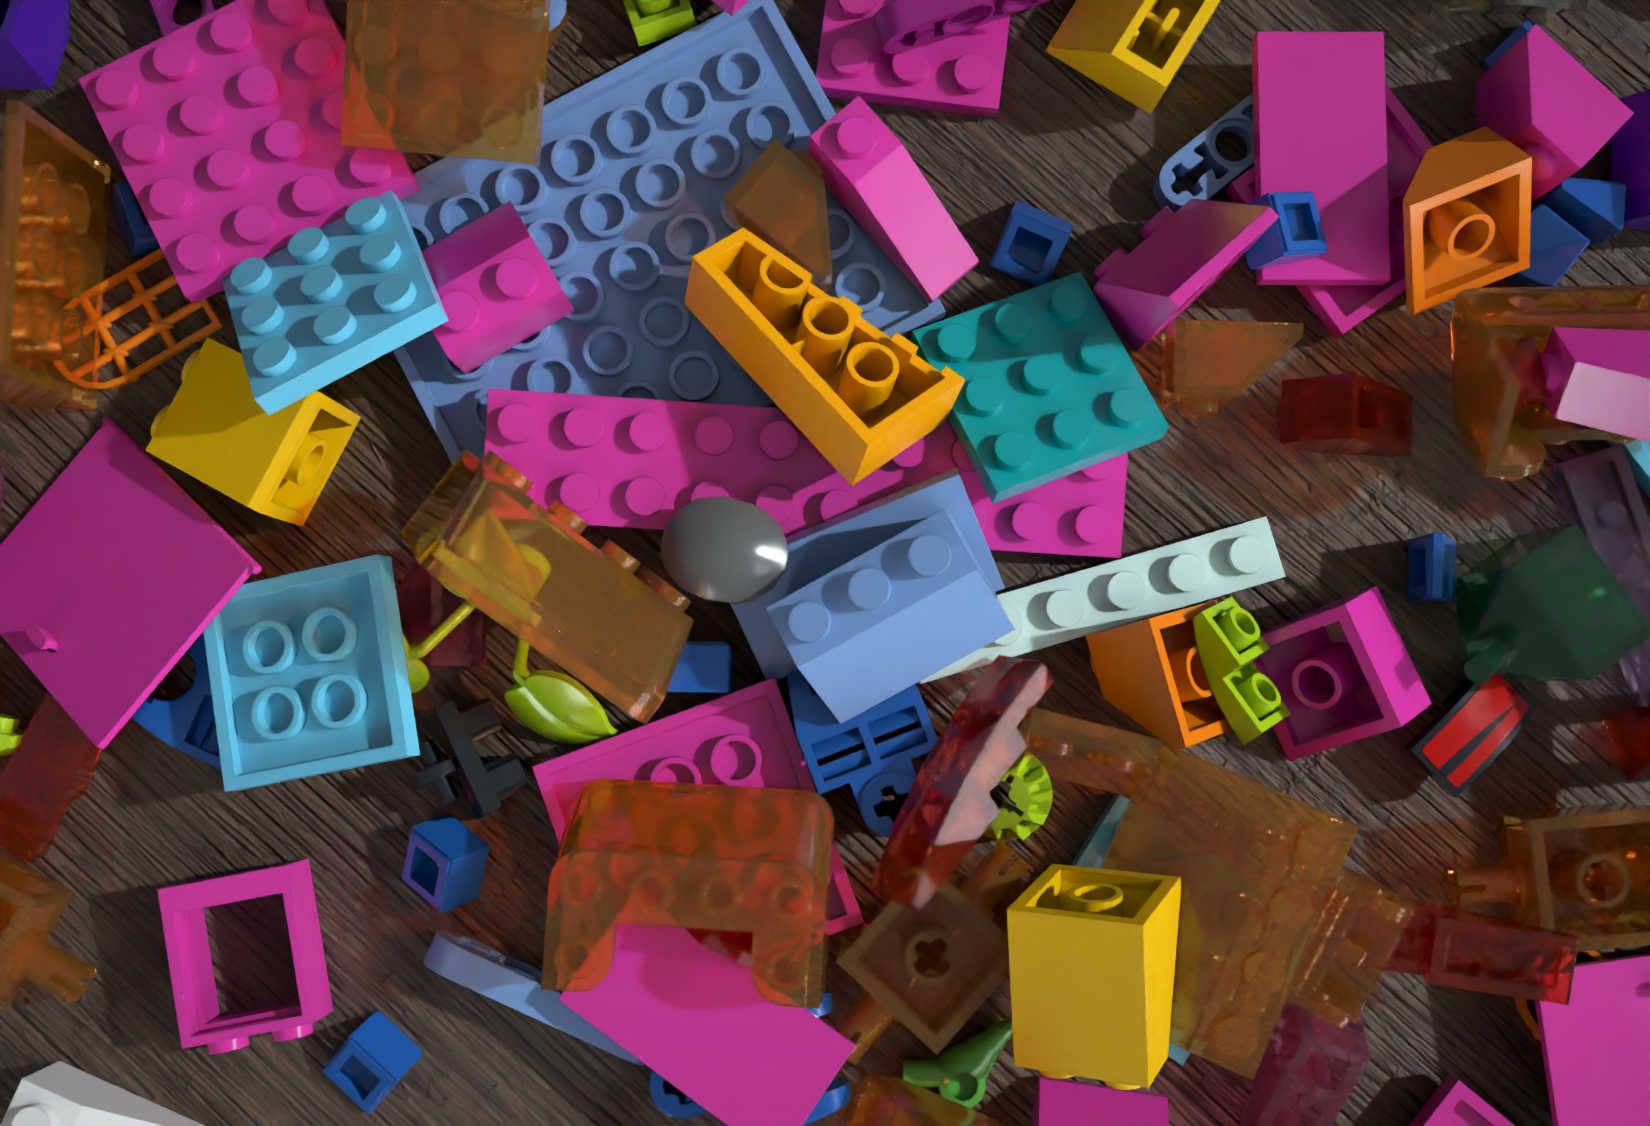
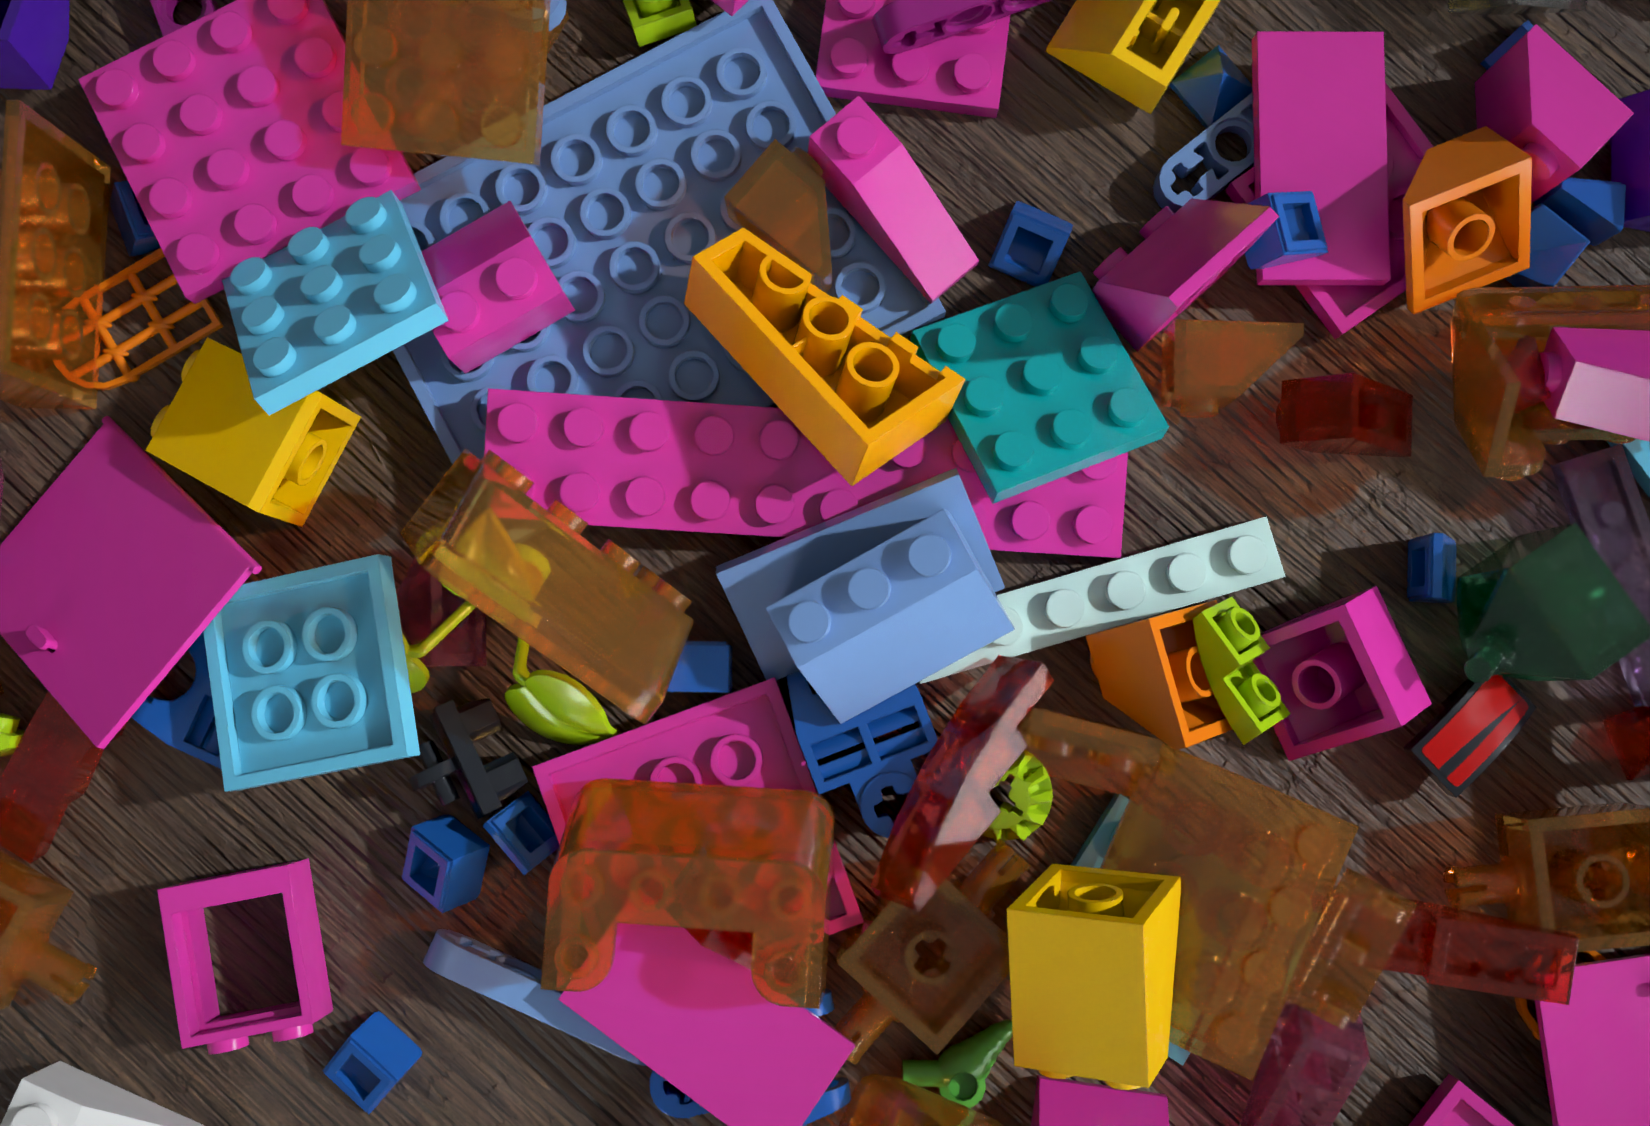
dark grey hat [661,496,788,604] -> none
none -> blue slope [483,791,560,875]
none -> blue slope [1169,45,1253,129]

